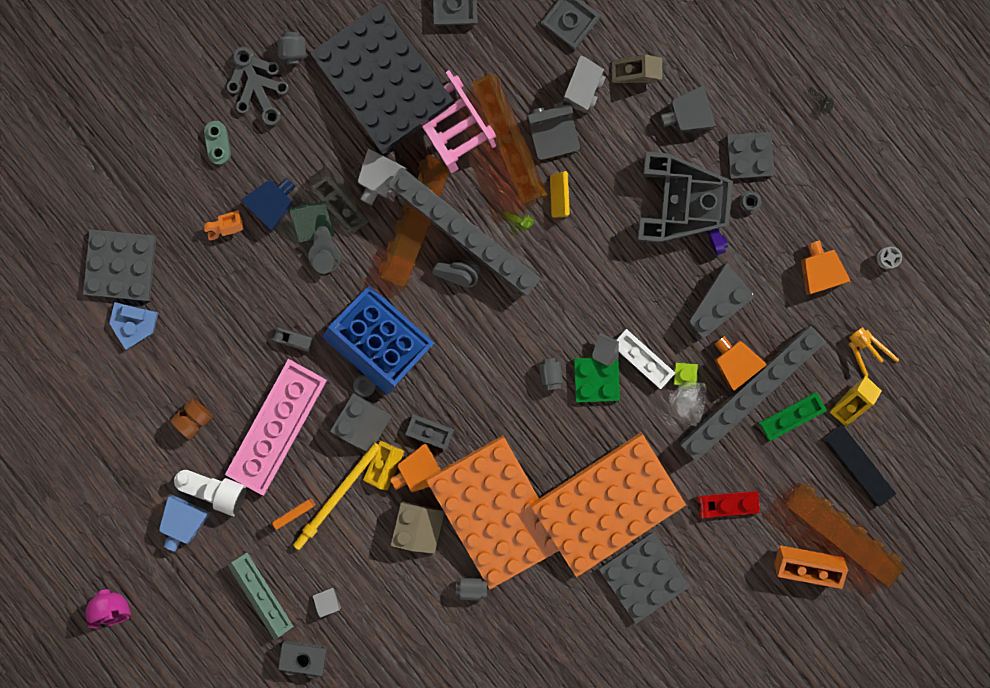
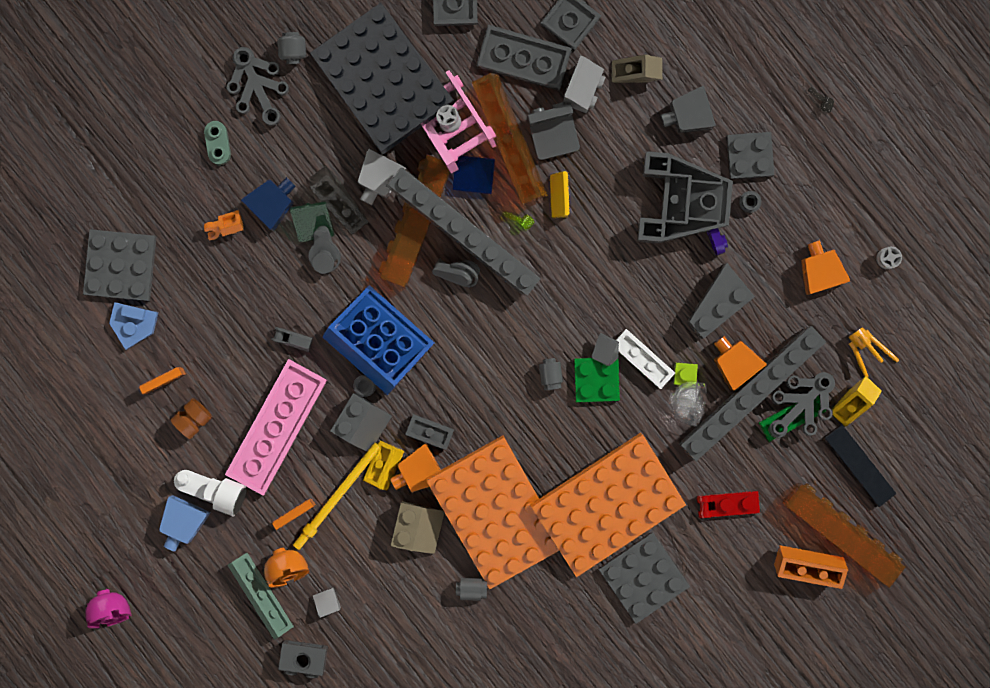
none -> orange tile [139,367,186,394]
none -> orange cylinder [264,548,309,588]
none -> light grey wheel [436,105,461,133]
none -> clear blue piece [453,156,495,194]
none -> dark grey tile [476,25,572,91]
none -> dark grey plant [768,372,835,438]

